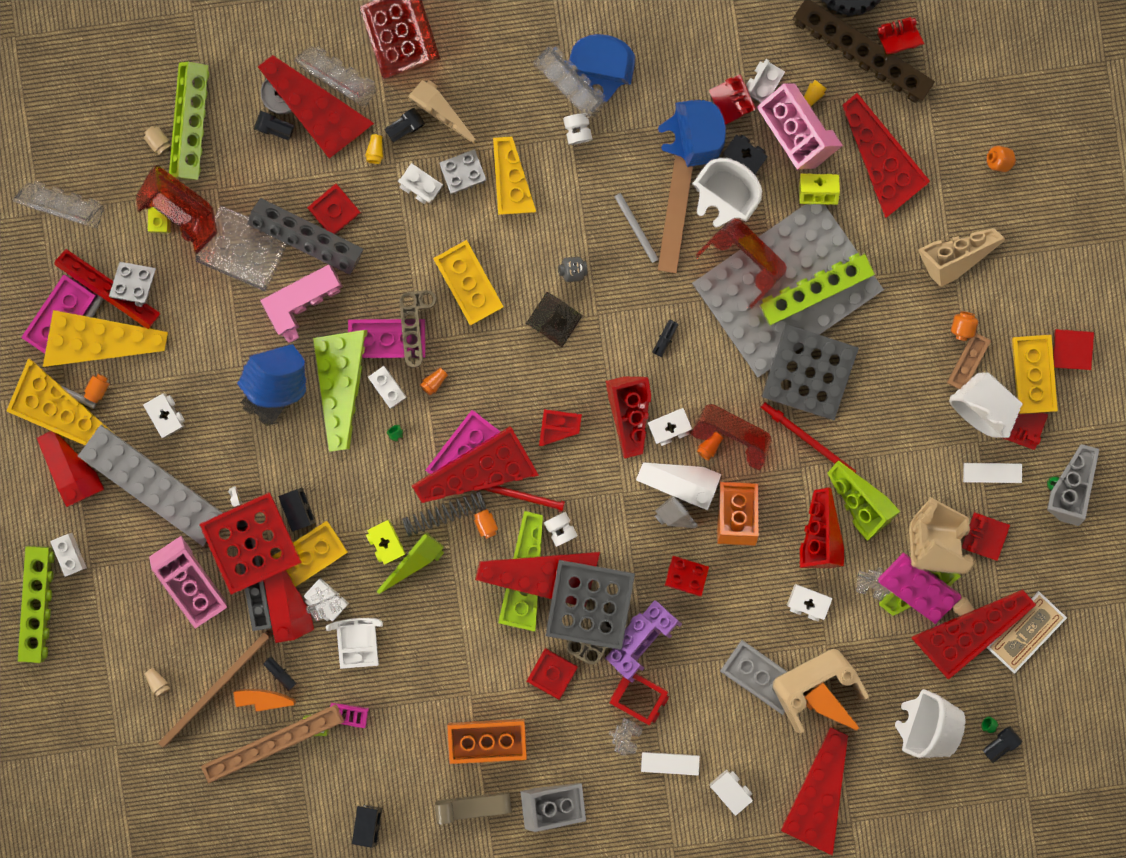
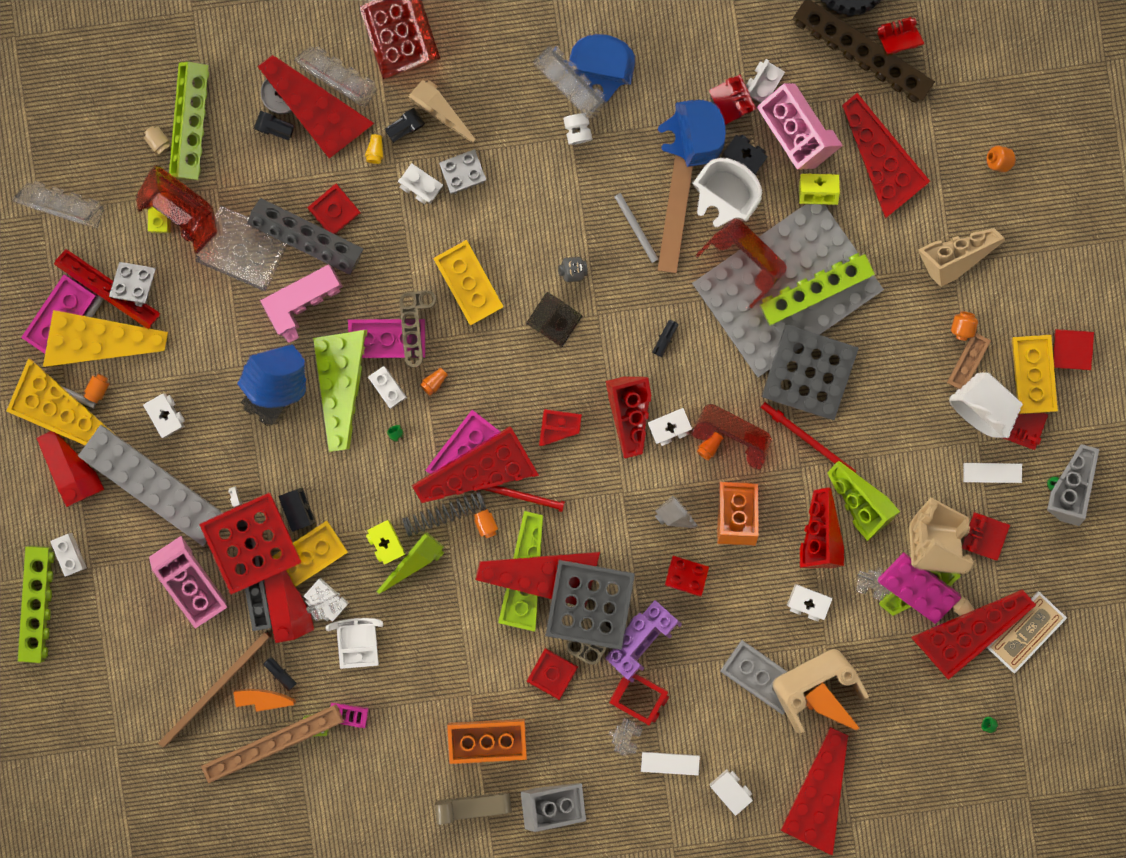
tan cone [144,668,170,697] -> none
black hinge [352,805,383,848] -> none
yellow wing [493,137,537,215] -> none
white wheel [544,512,578,547] -> none
white wedge [636,462,721,510] -> none
yellow cone [804,80,827,107] -> none
white piece [895,689,965,758] -> none
black piece [982,726,1023,763] -> none

